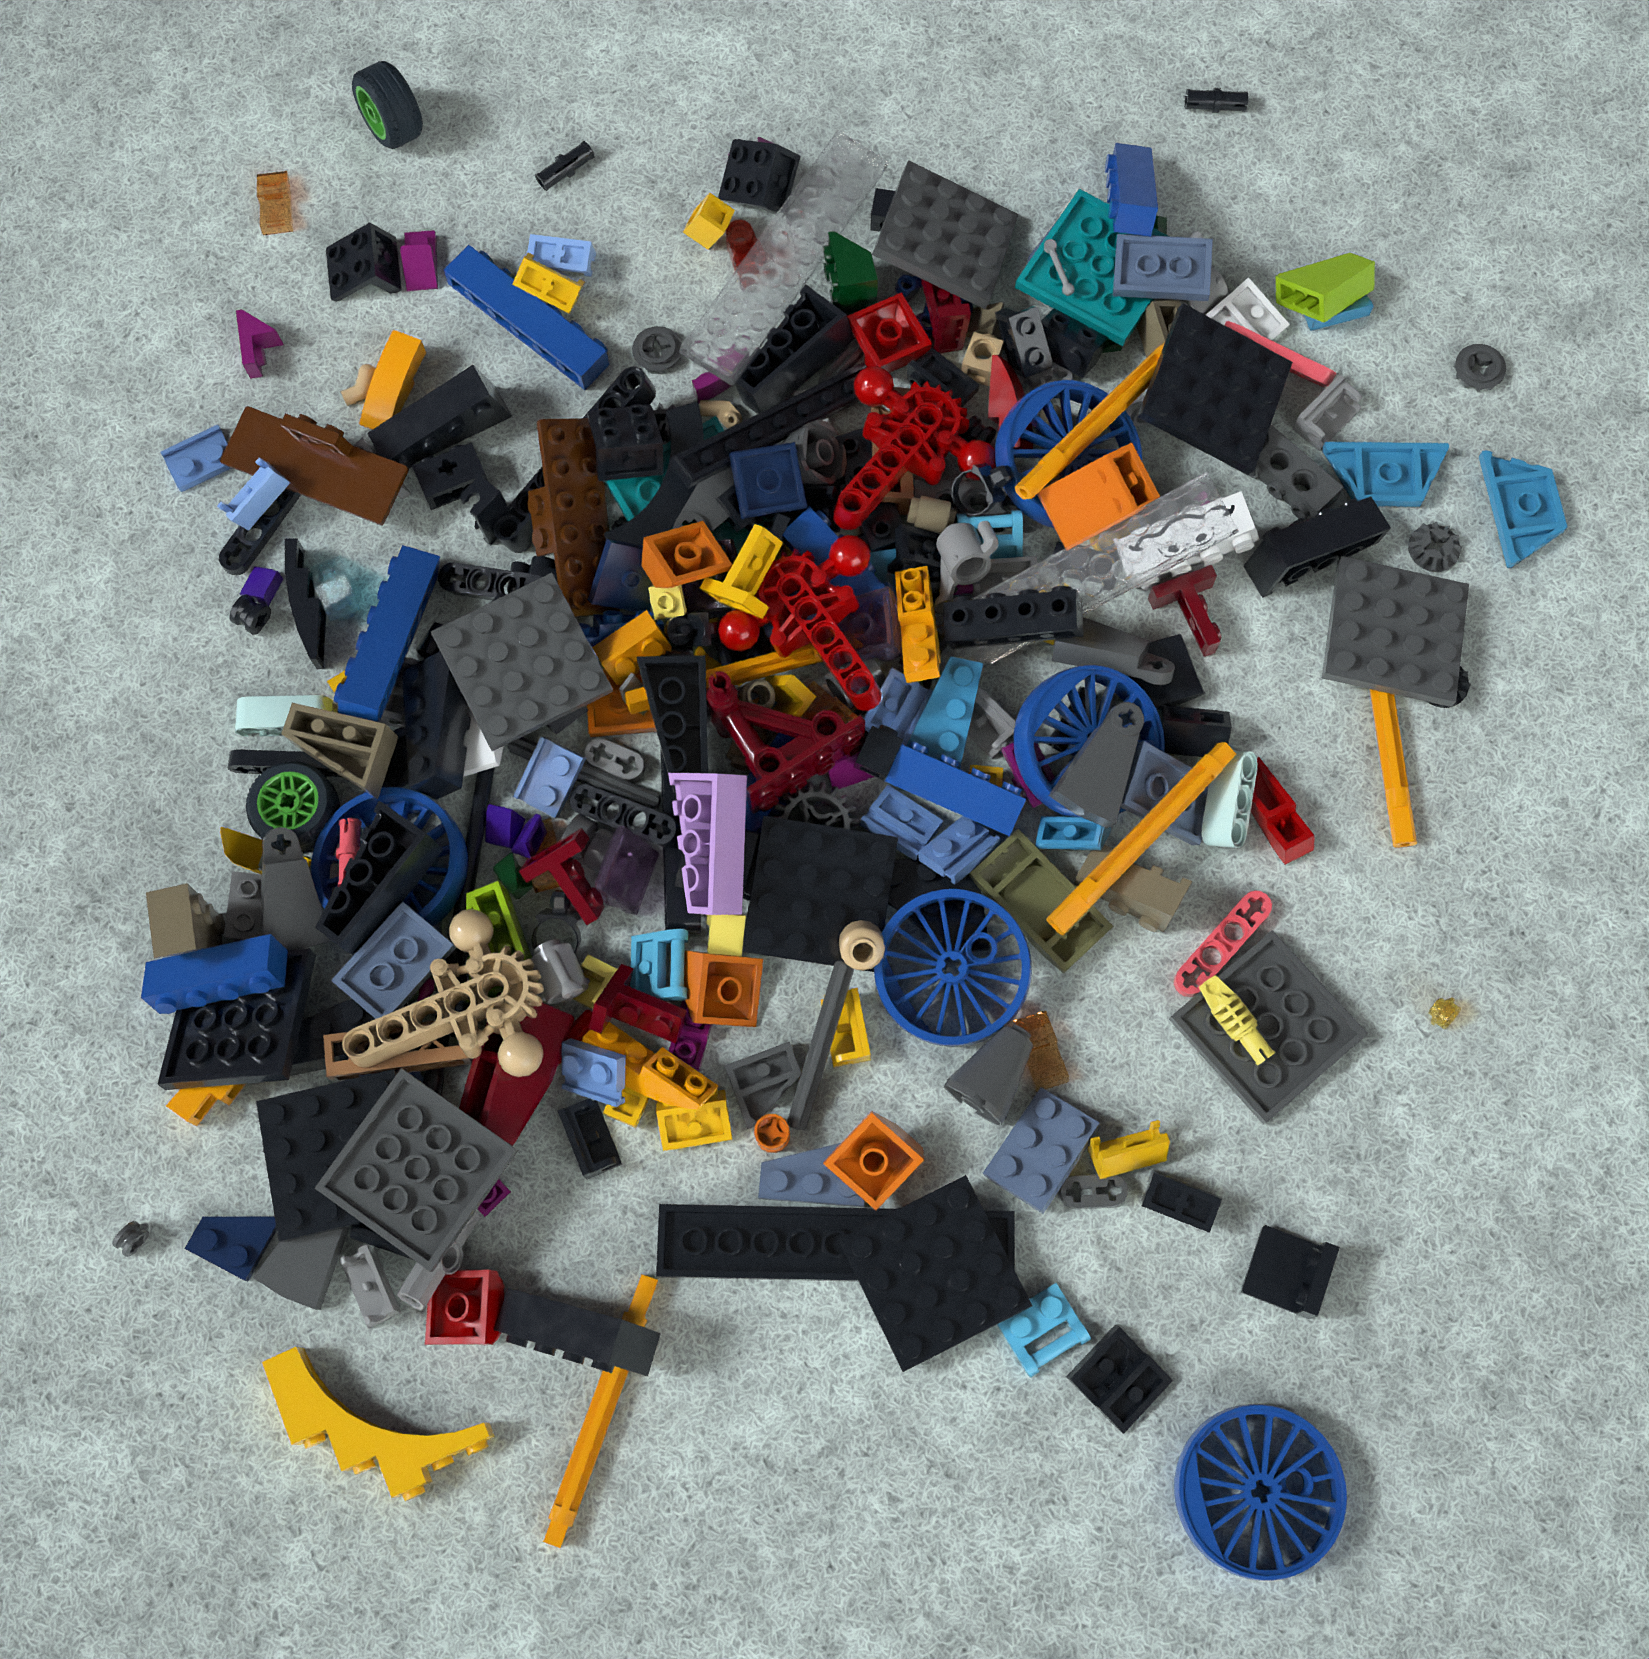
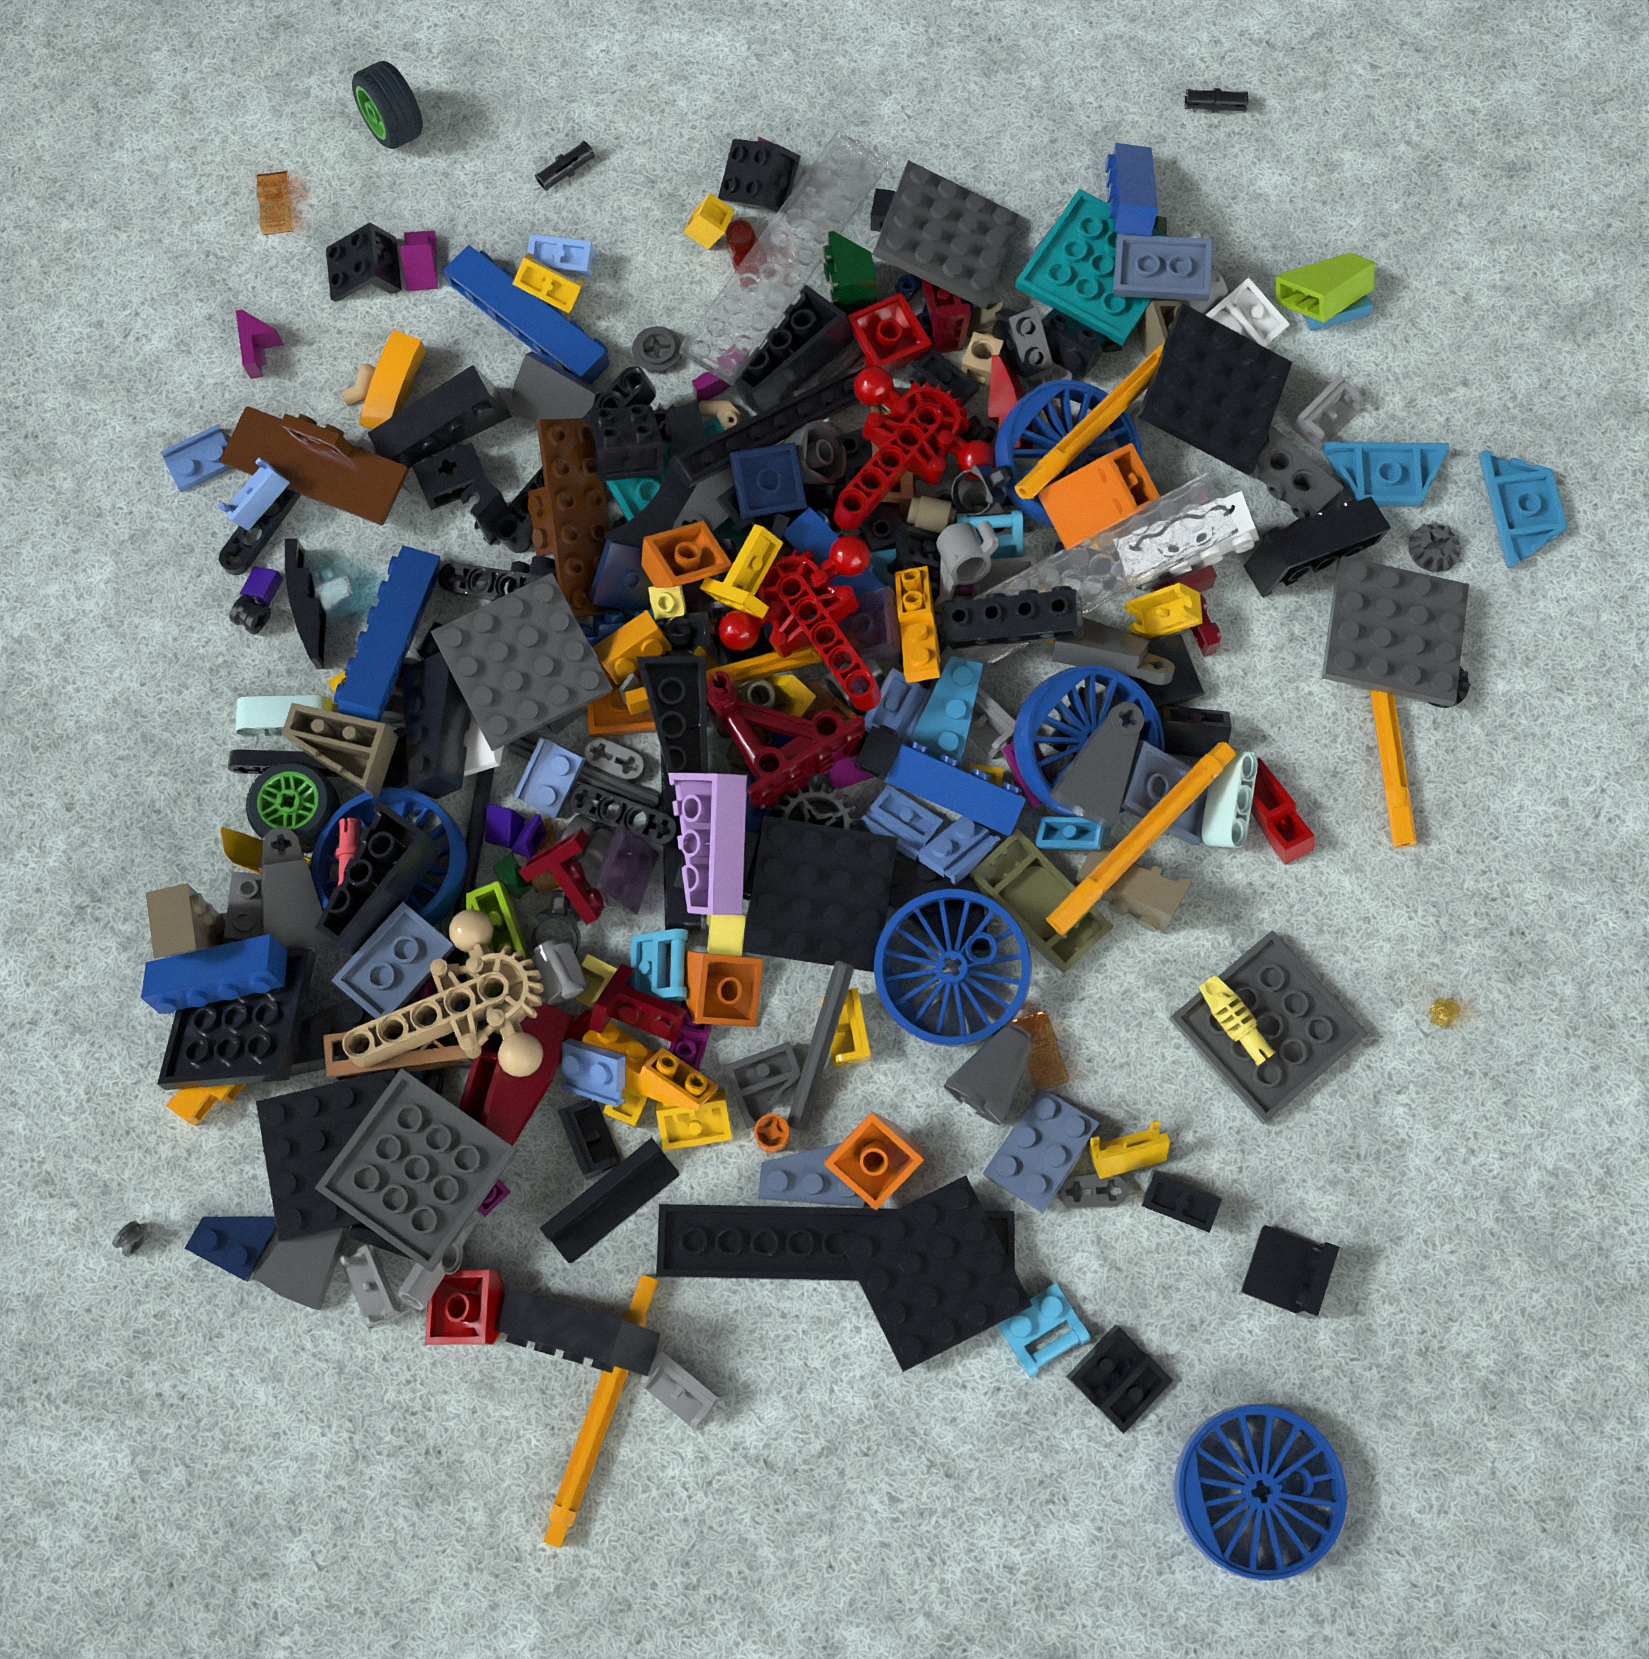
yellow arch [262,1347,495,1501] -> none
tan head [839,920,885,971] -> none
light grey hinge [1044,239,1074,296] -> none
coral beam [1174,890,1272,997] -> none
coral beam [1225,321,1336,388] -> none
dark grey gear [1453,344,1506,392] -> none
none -> dark grey piece [509,351,604,420]
none -> black panel [539,1137,679,1263]
none -> light grey hinge [639,1351,720,1430]
none -> yellow hinge [1124,583,1202,640]

